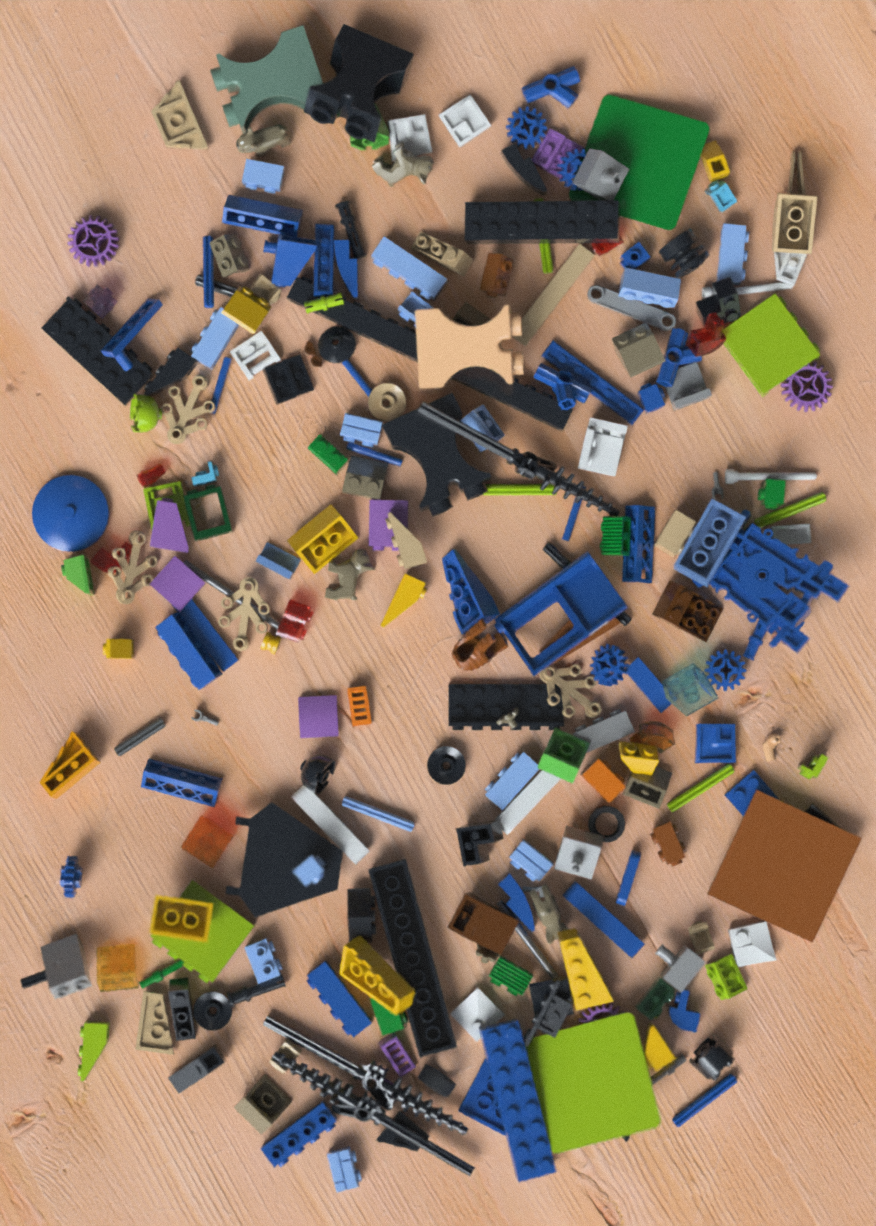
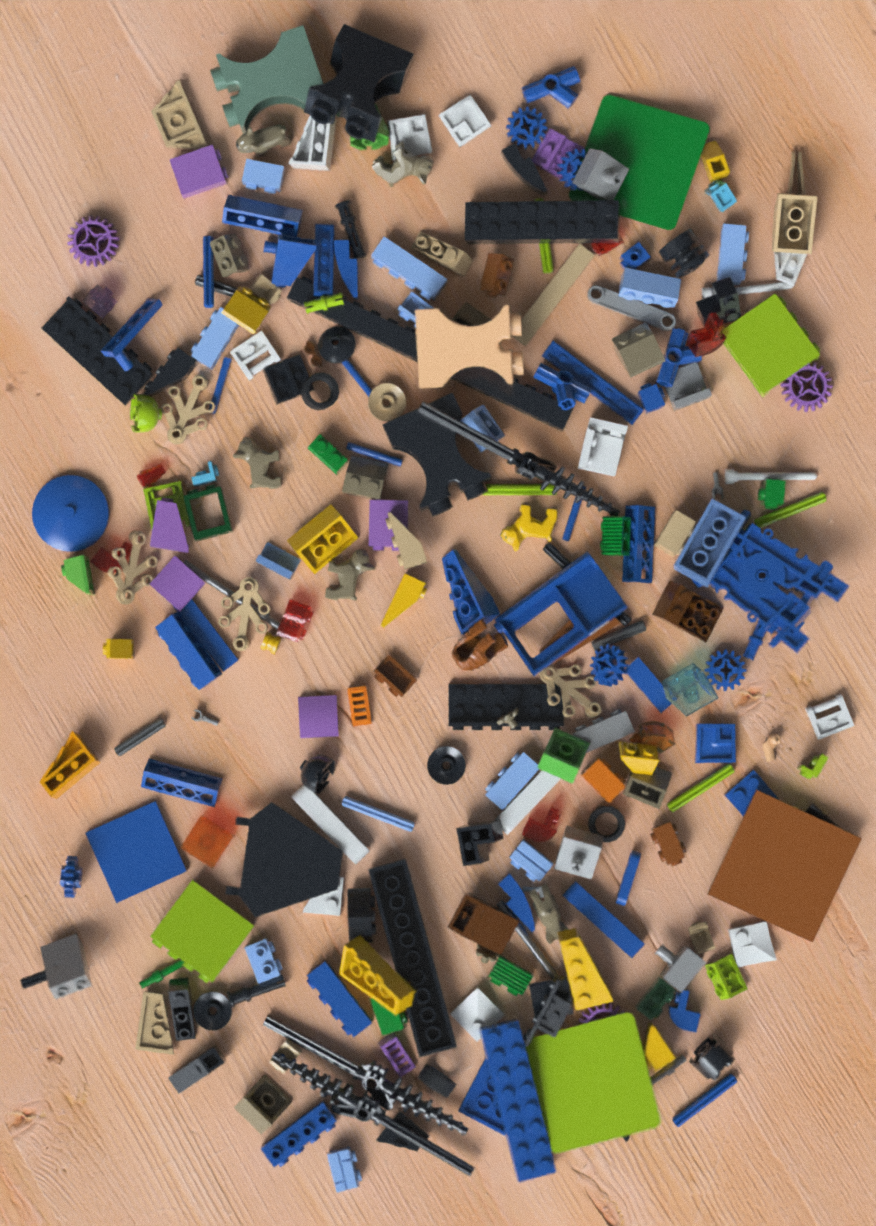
lime slope [78,1021,110,1081] -> none
clear yellow bracket [96,944,139,992] -> none
yellow slope [149,895,213,943] -> none
light blue brick [293,855,325,886] -> none
light blue brick [340,413,383,448] -> none
white plate [771,523,811,545] -> none
none -> blue tile [85,801,187,903]
none -> medium lavender brick [169,145,228,199]
none -> dark tan animal [233,437,281,489]
none -> white wedge [289,116,336,171]
none -> black tyre [301,372,339,410]
none -> white wing [303,877,344,916]
none -> dark orange bracket [374,655,417,697]
none -> yellow animal [500,505,557,551]
none -> clear red brick [521,806,560,842]
none -> dark grey axle [591,621,646,651]
none -> white plate [805,694,854,740]

